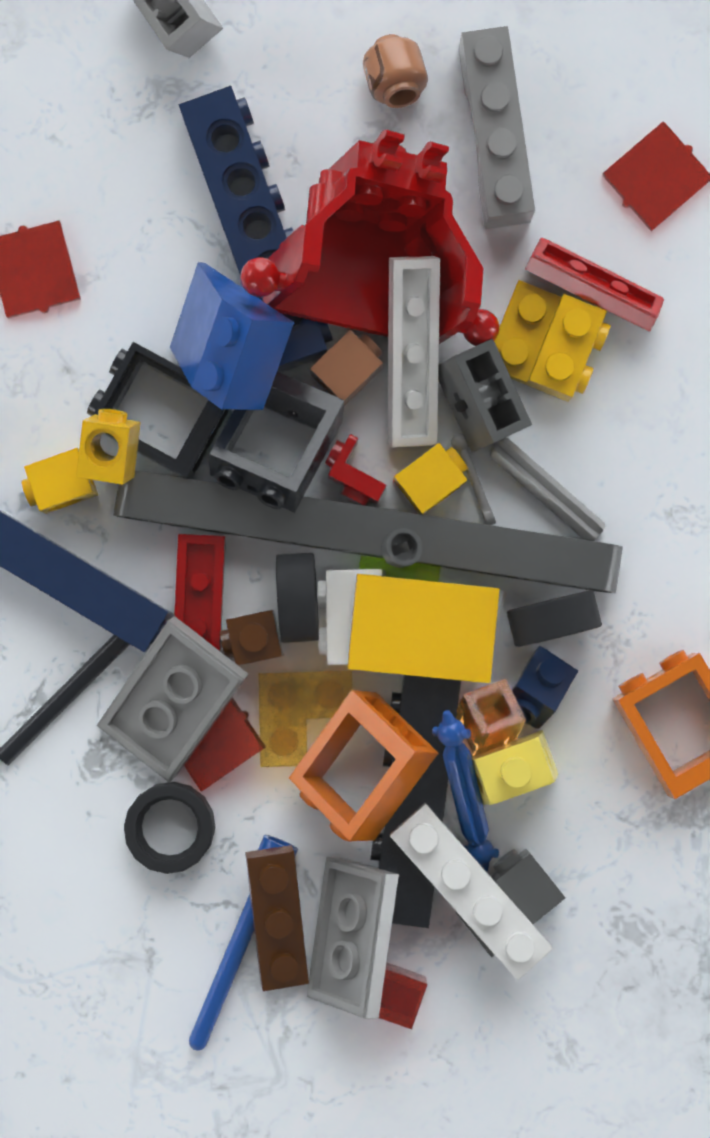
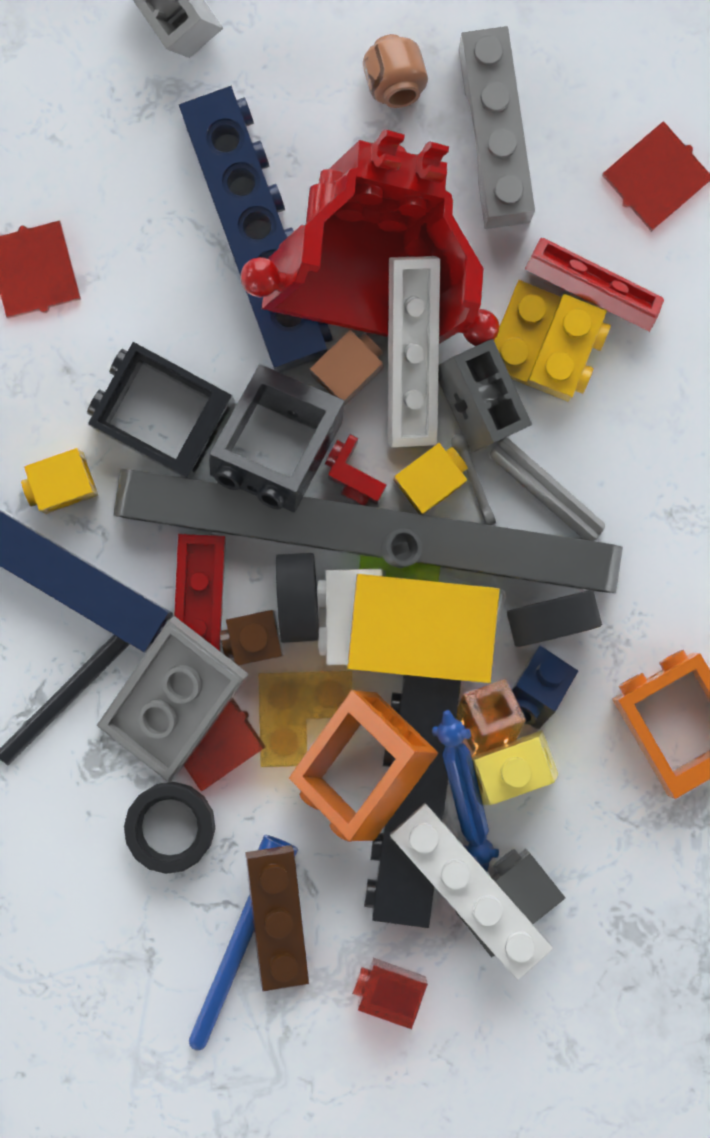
yellow brick [76,409,141,485] -> none
blue slope [169,262,294,410] -> none
light grey tile [307,857,399,1019] -> none

